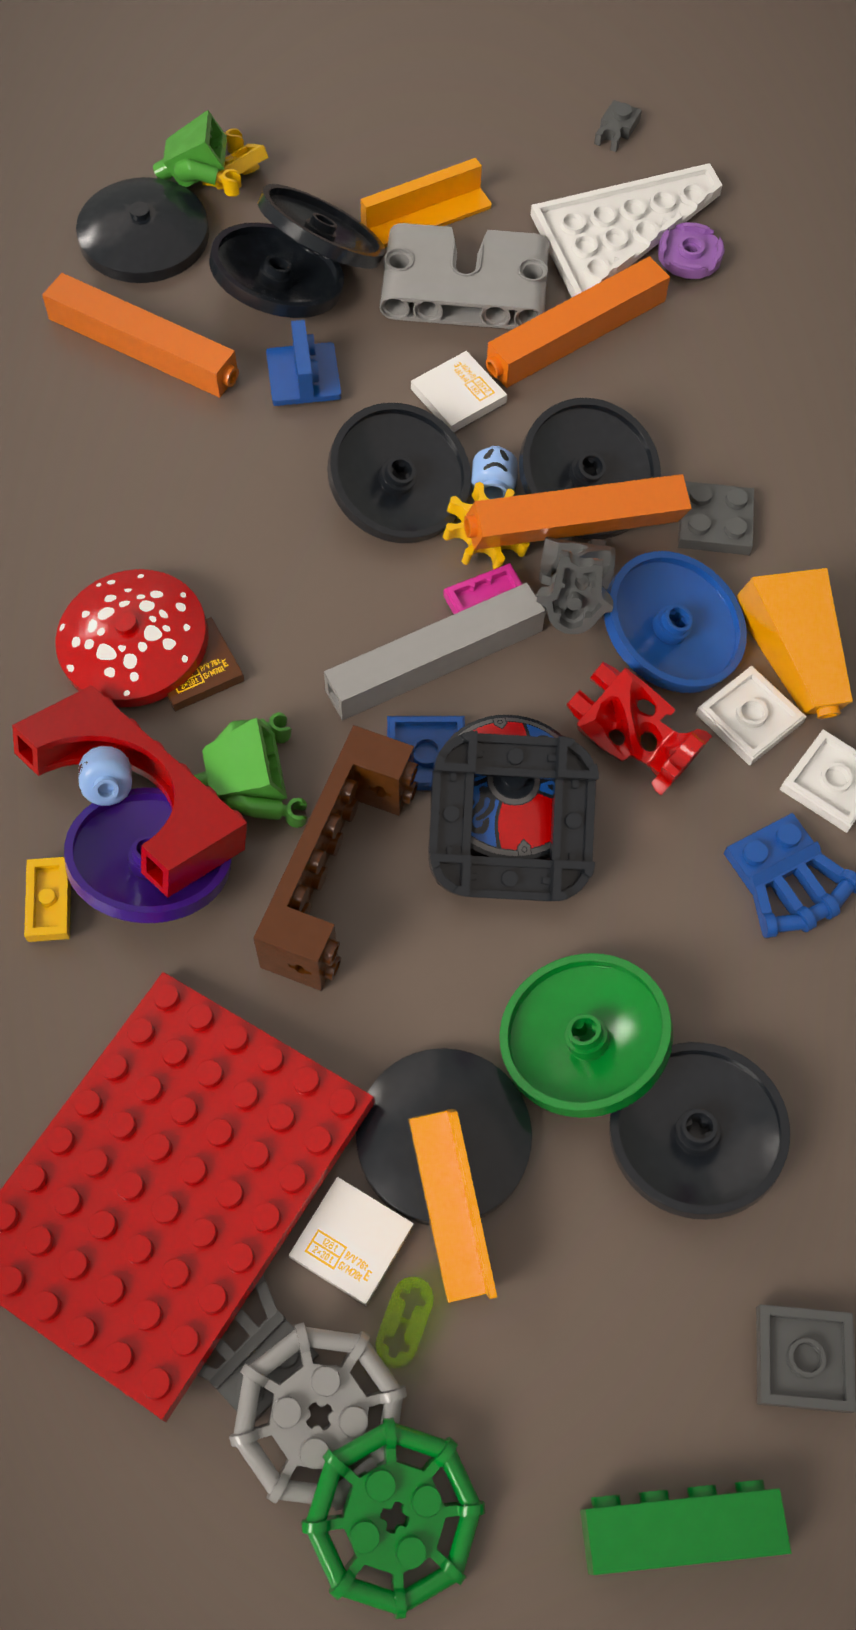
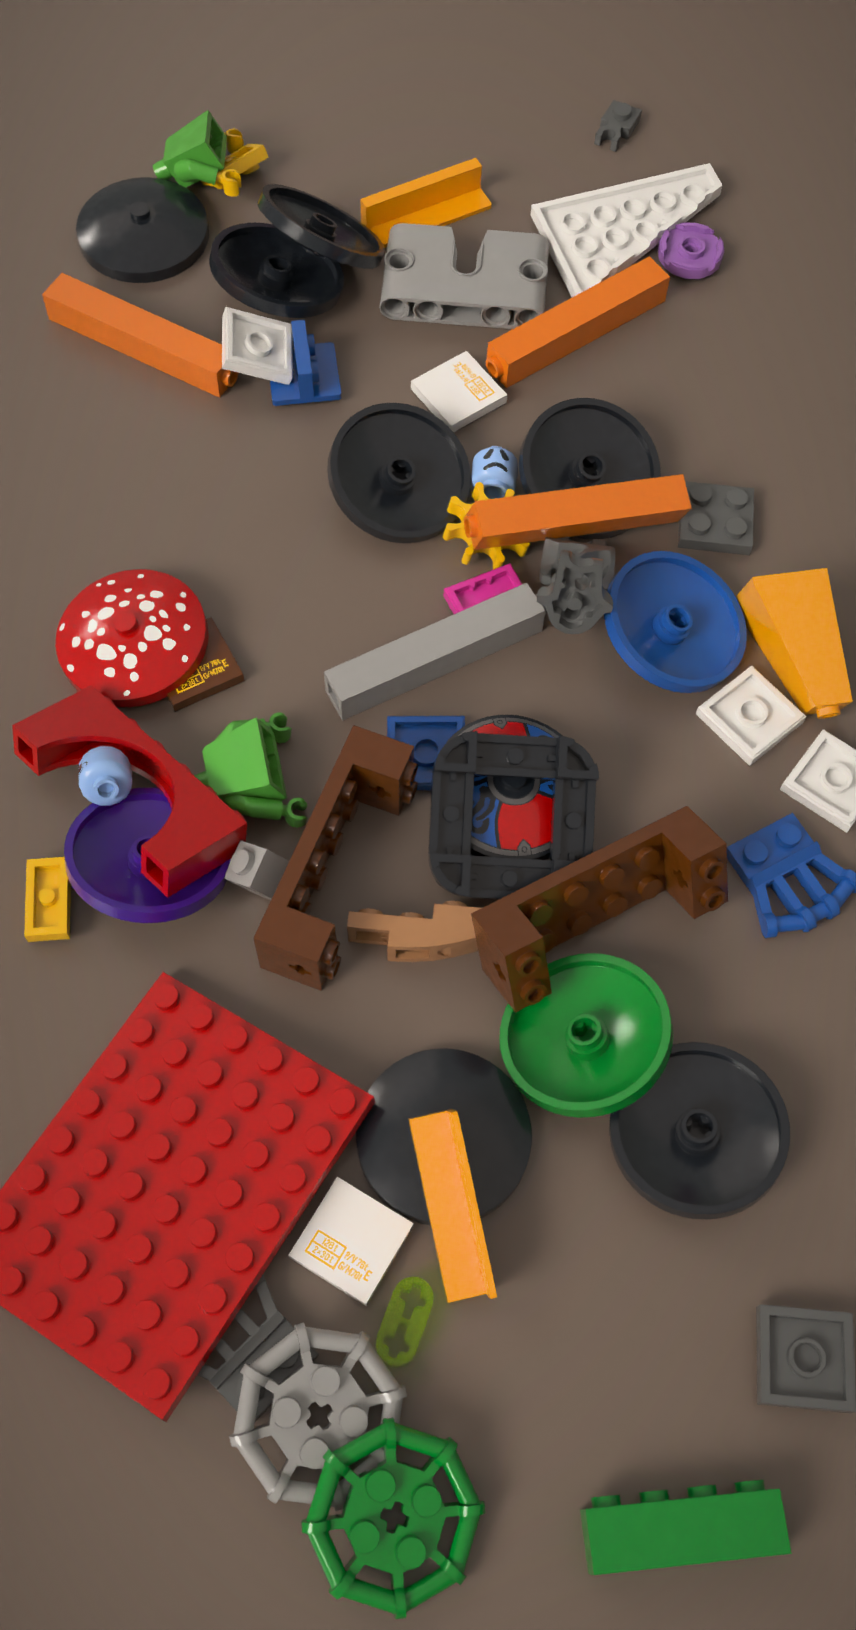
red hips [566,662,712,796] -> none
none -> white tile [222,307,293,385]
none -> light grey brick [224,840,289,900]
none -> medium nougat slope [347,901,481,962]
none -> reddish brown plate [471,806,728,1012]

